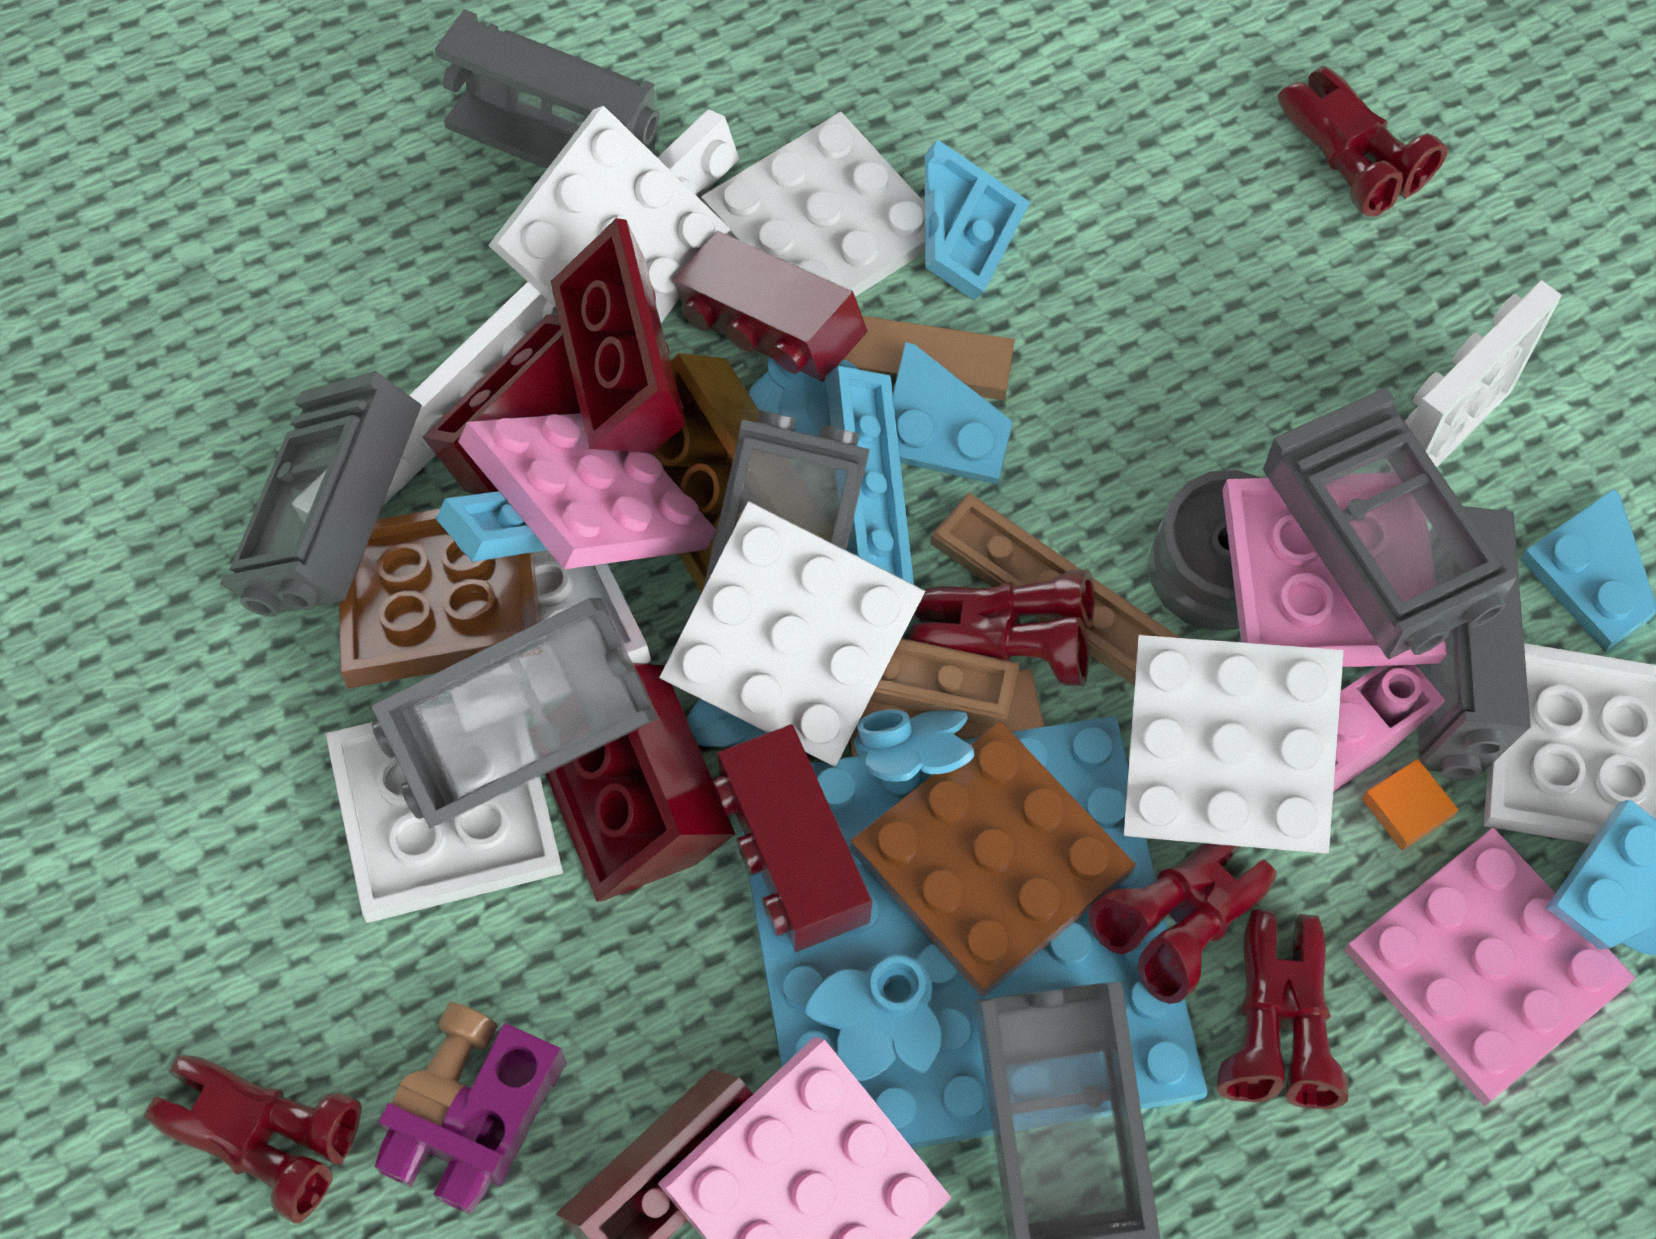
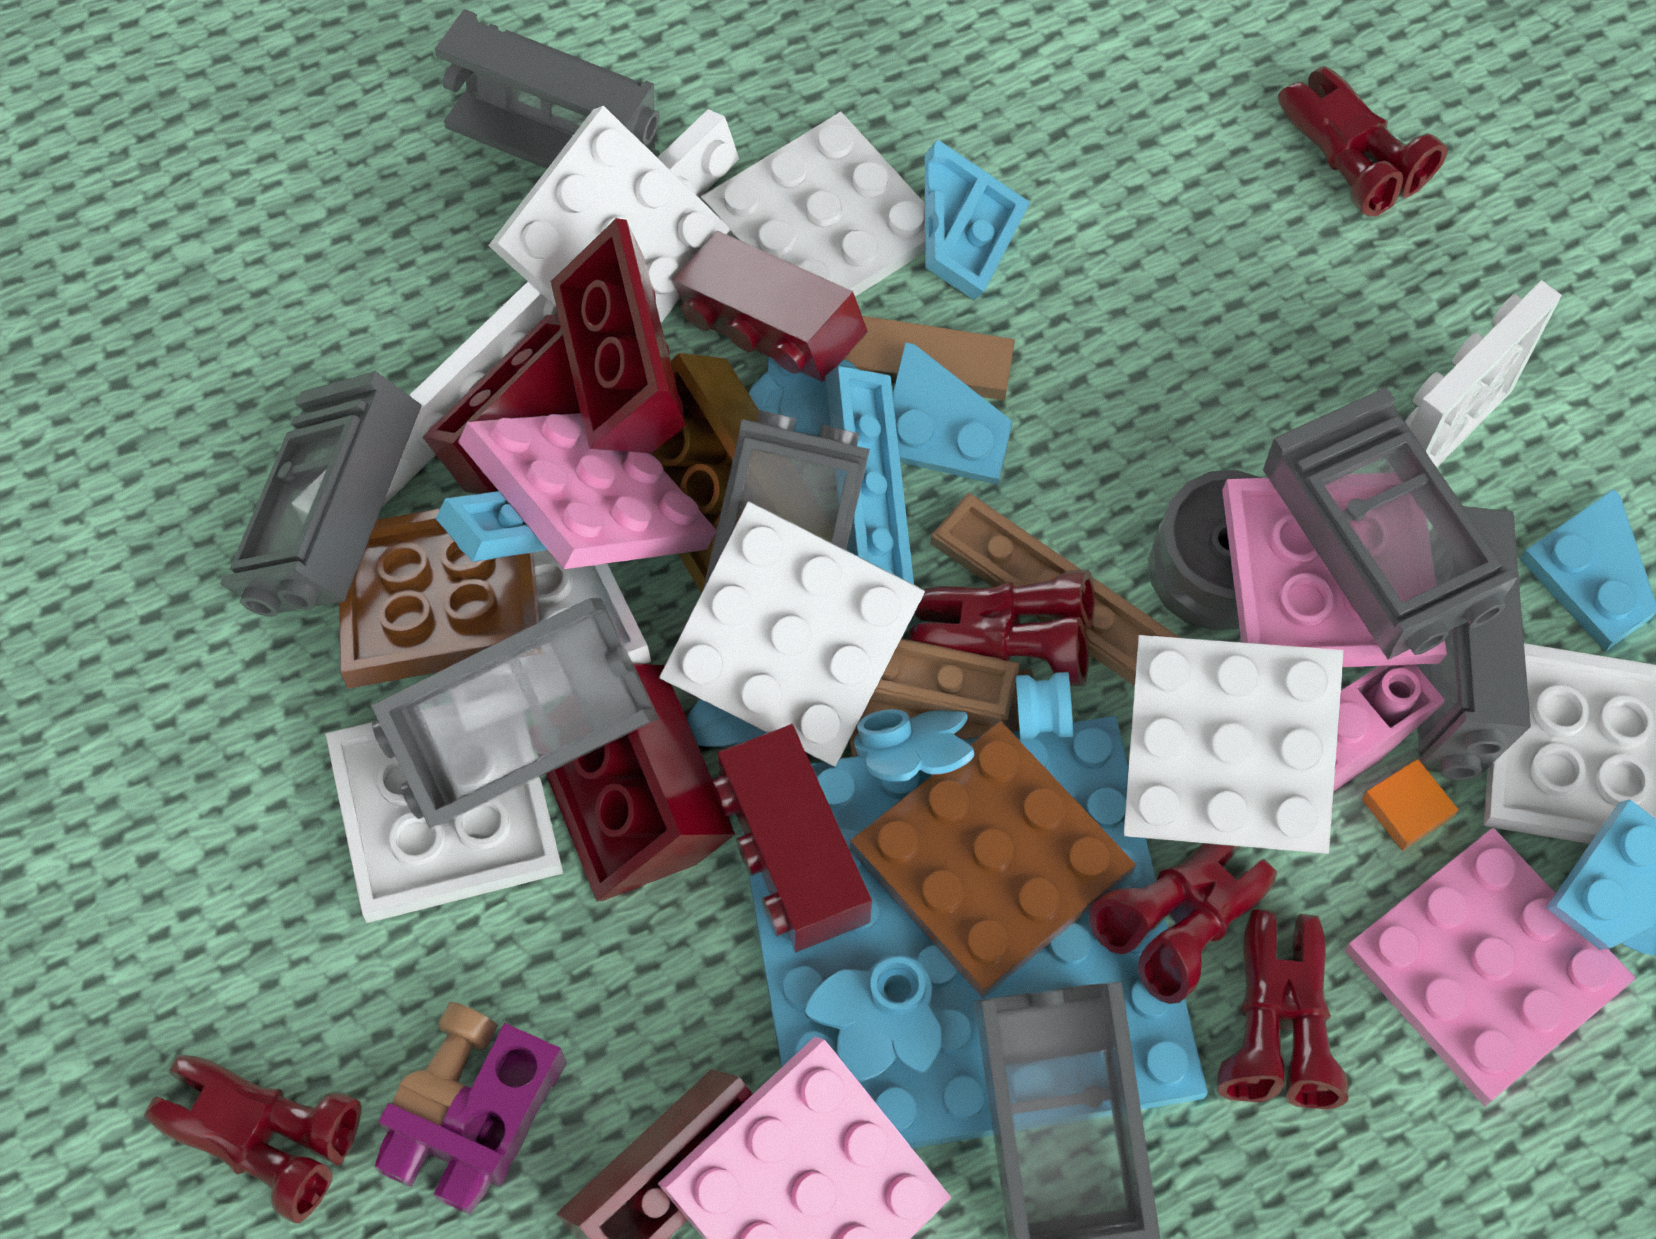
none -> medium azure wheel [1016,672,1073,740]

